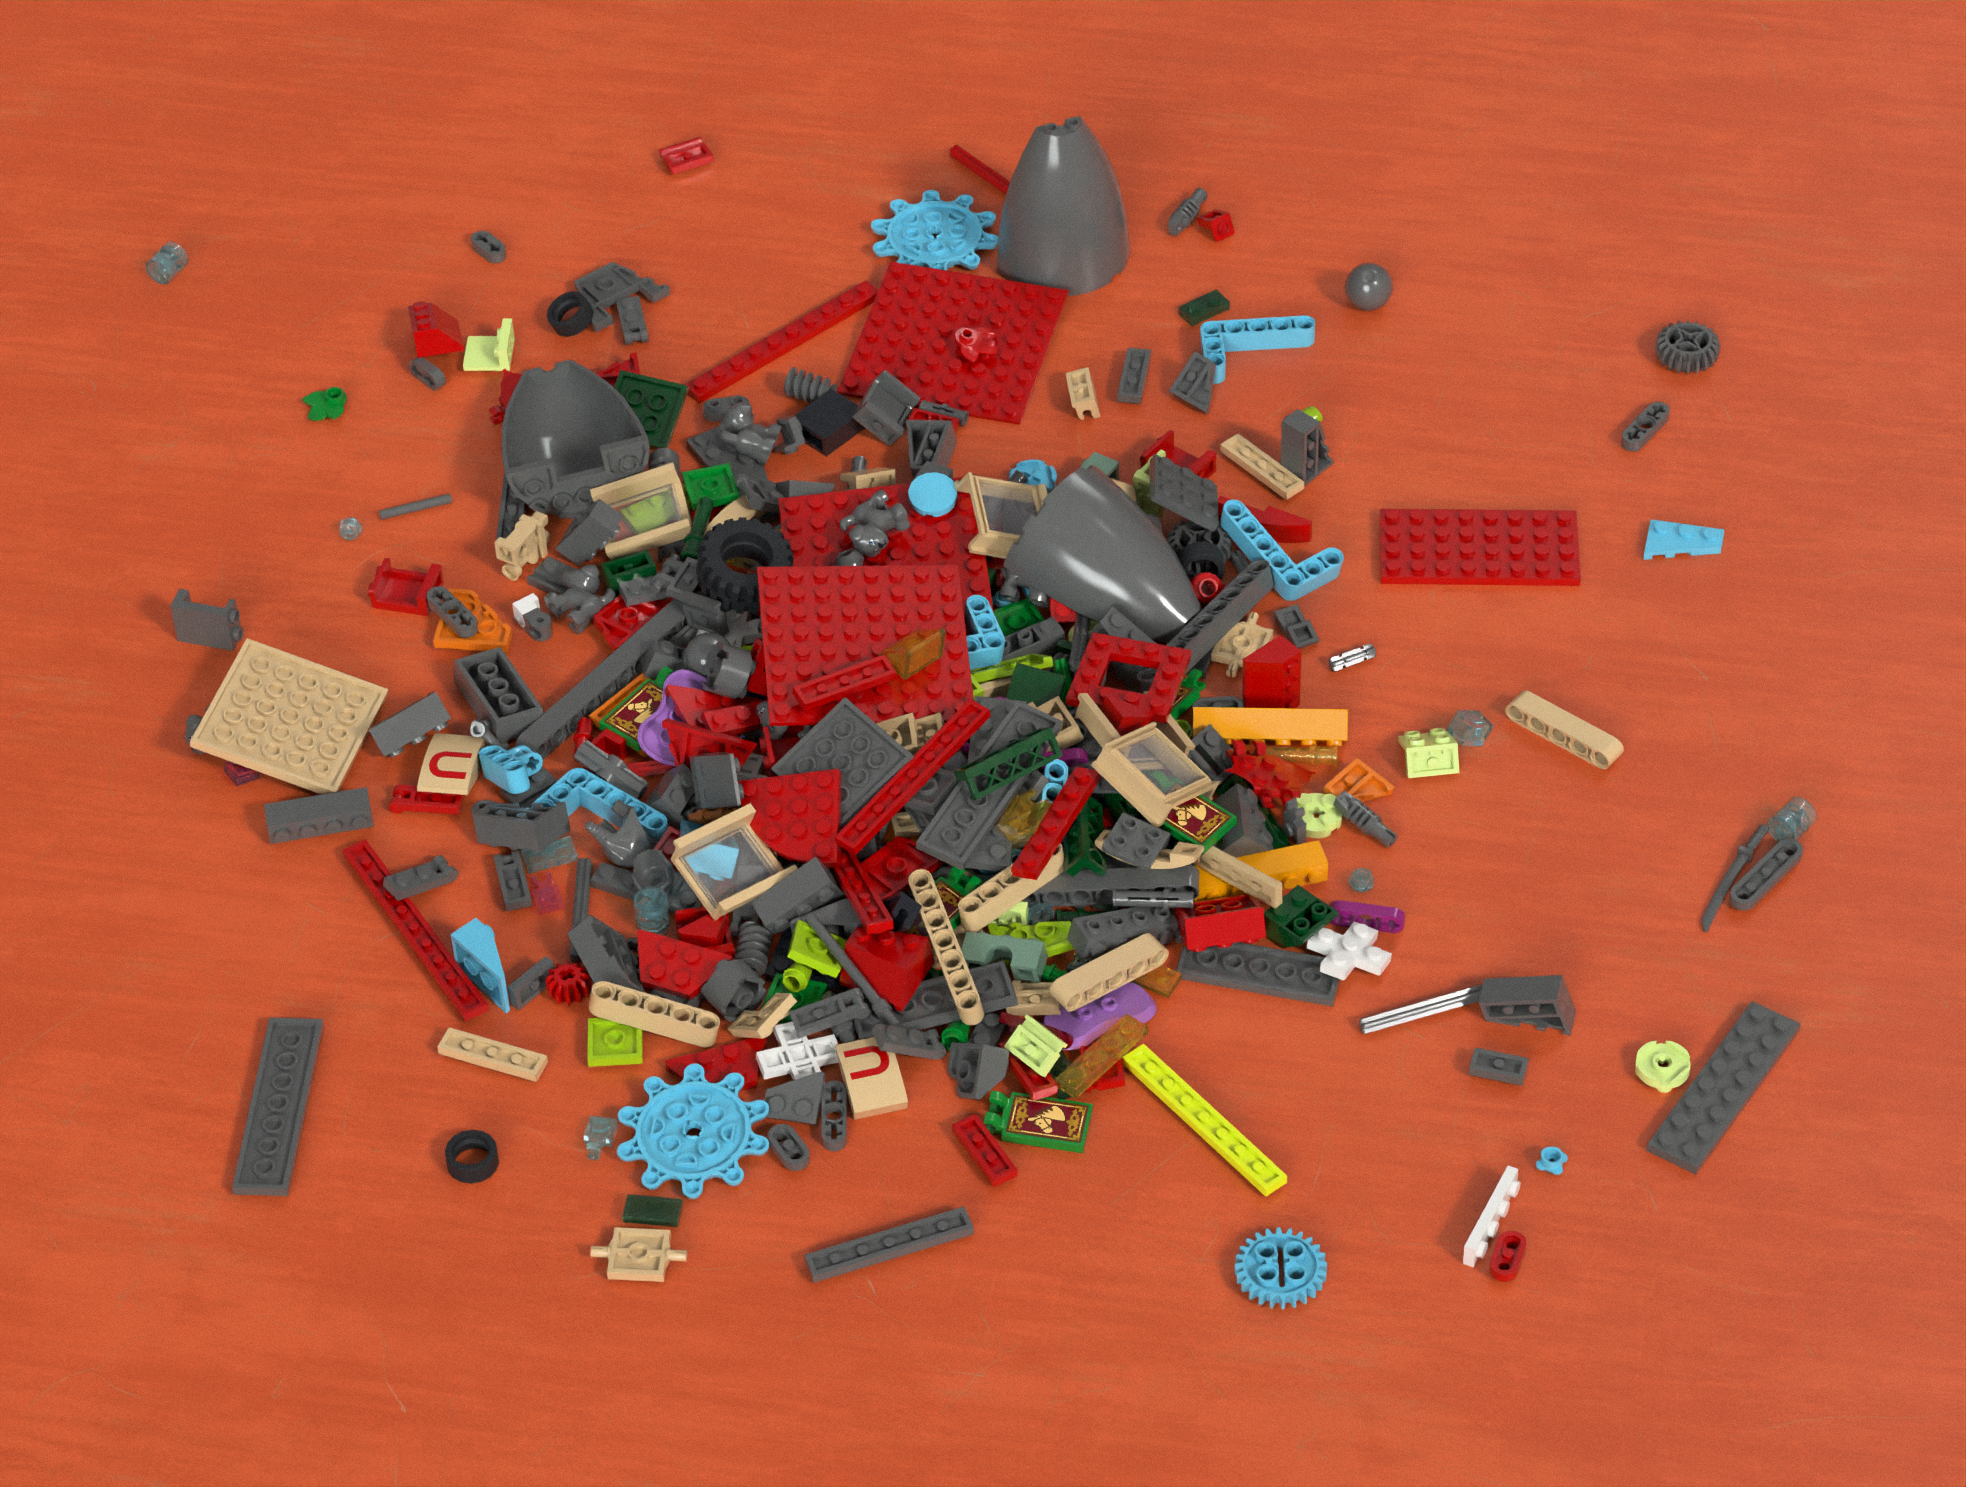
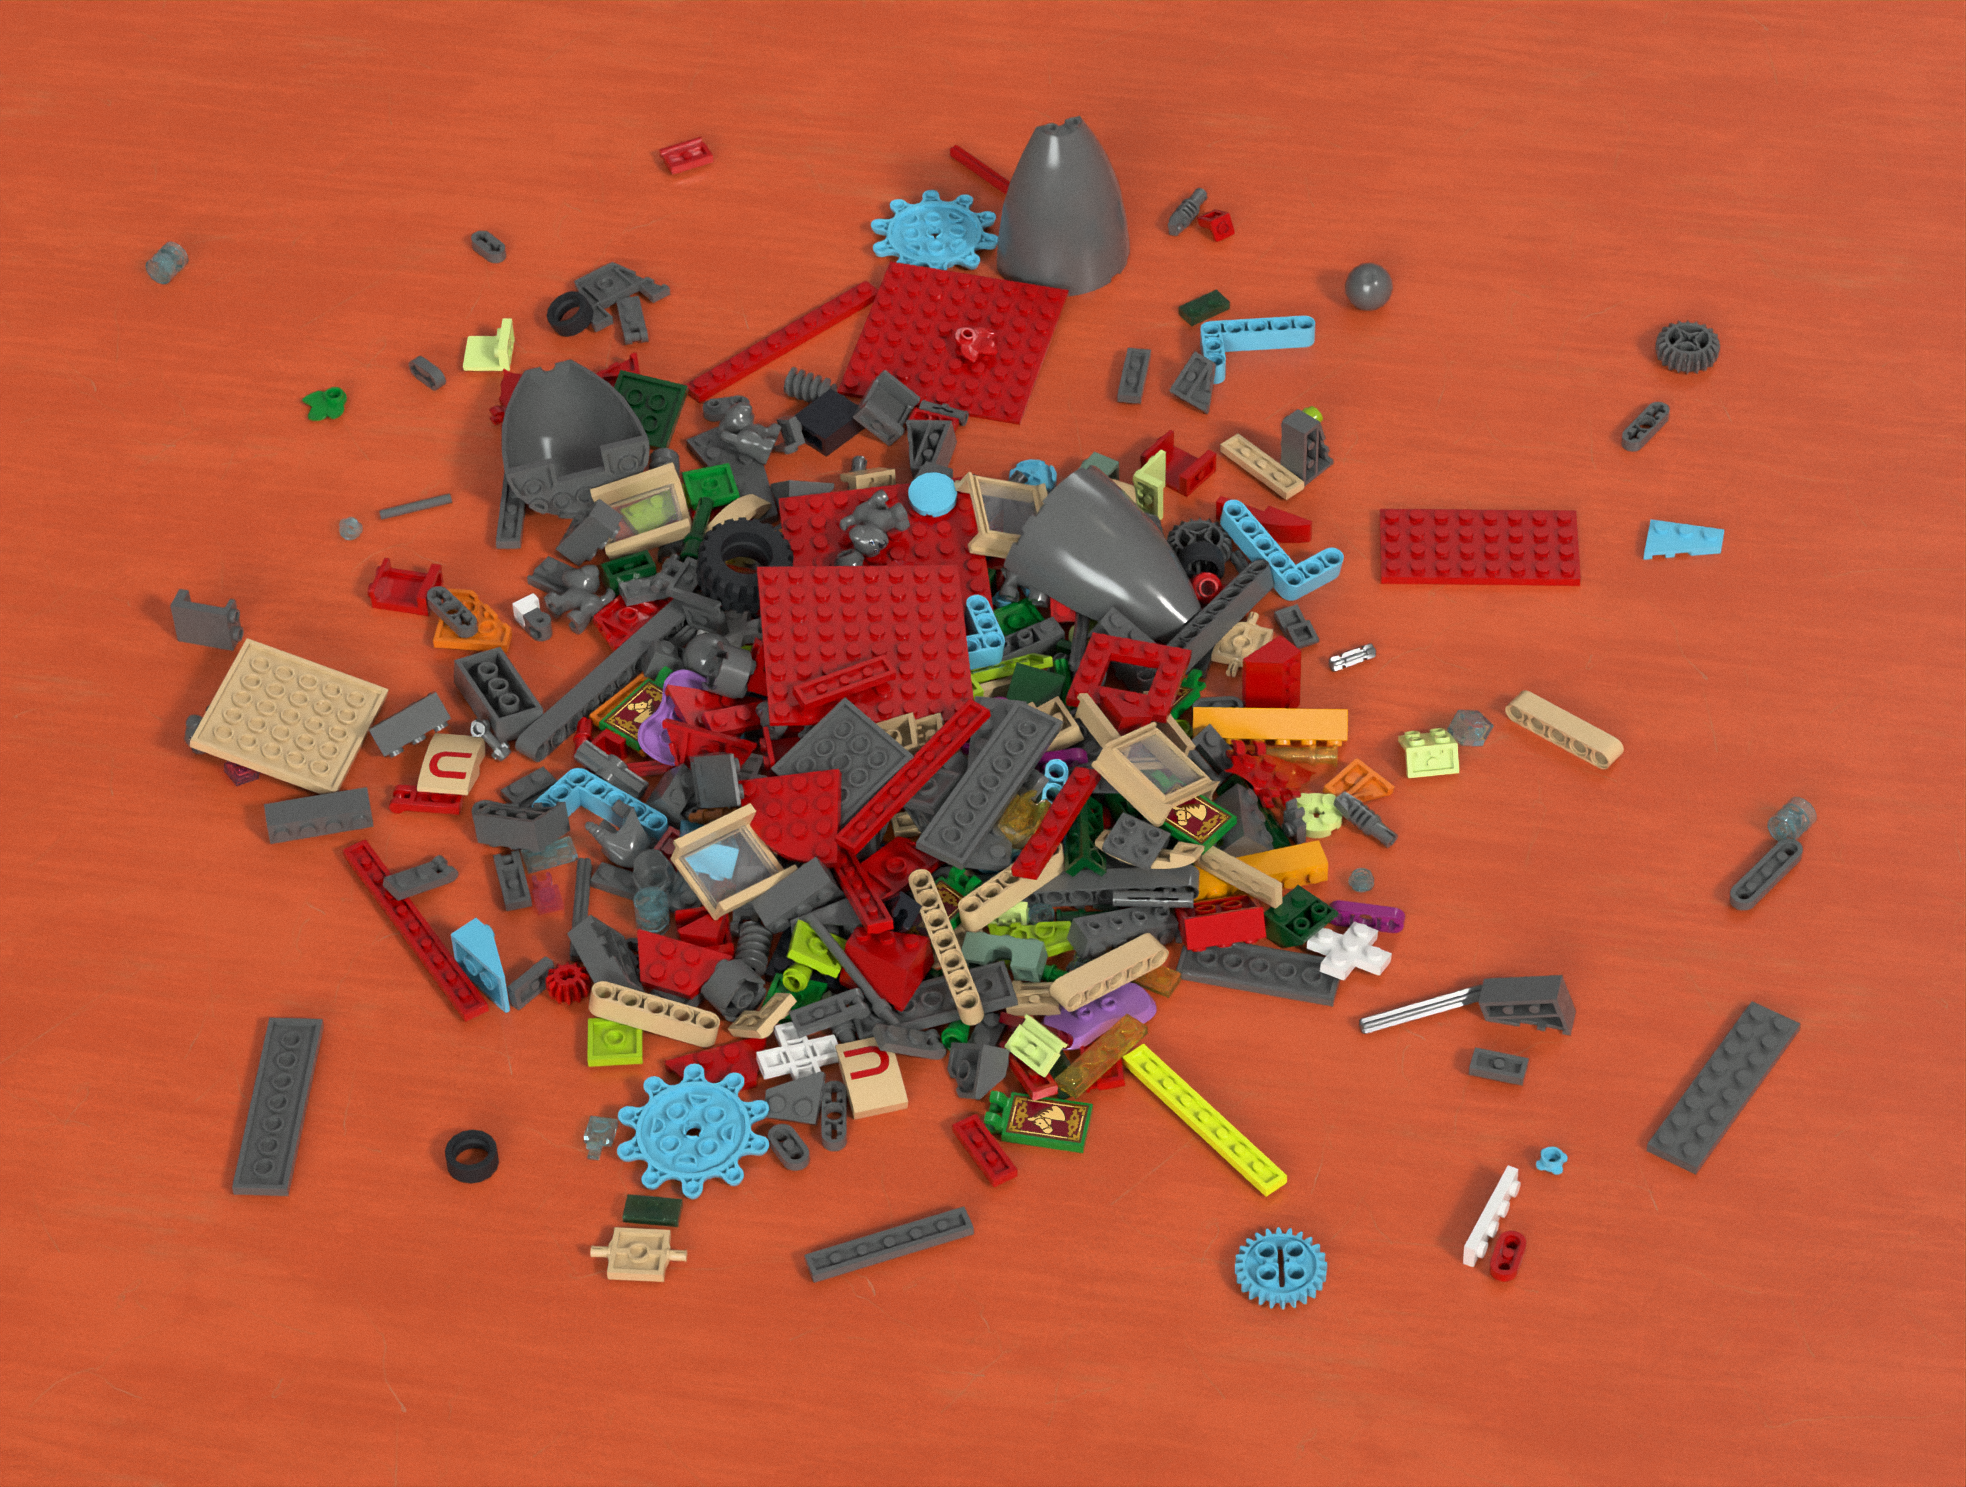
red slope [408,301,464,358] -> none
tan plate [437,1027,548,1082] -> none
medium azure piece [478,745,543,794] -> none
tan hips [494,511,551,581] -> none
dark grey plate [734,474,784,514] -> none
clear yellow slope [879,628,946,680] -> none
dark green fence [953,727,1063,800] -> none
tan hinge [1066,367,1101,420] -> none
dark grey plate [1150,454,1219,532] -> none
yellowish green plate [1635,1040,1691,1093] -> none
dark grey sword [1702,825,1769,933] -> none

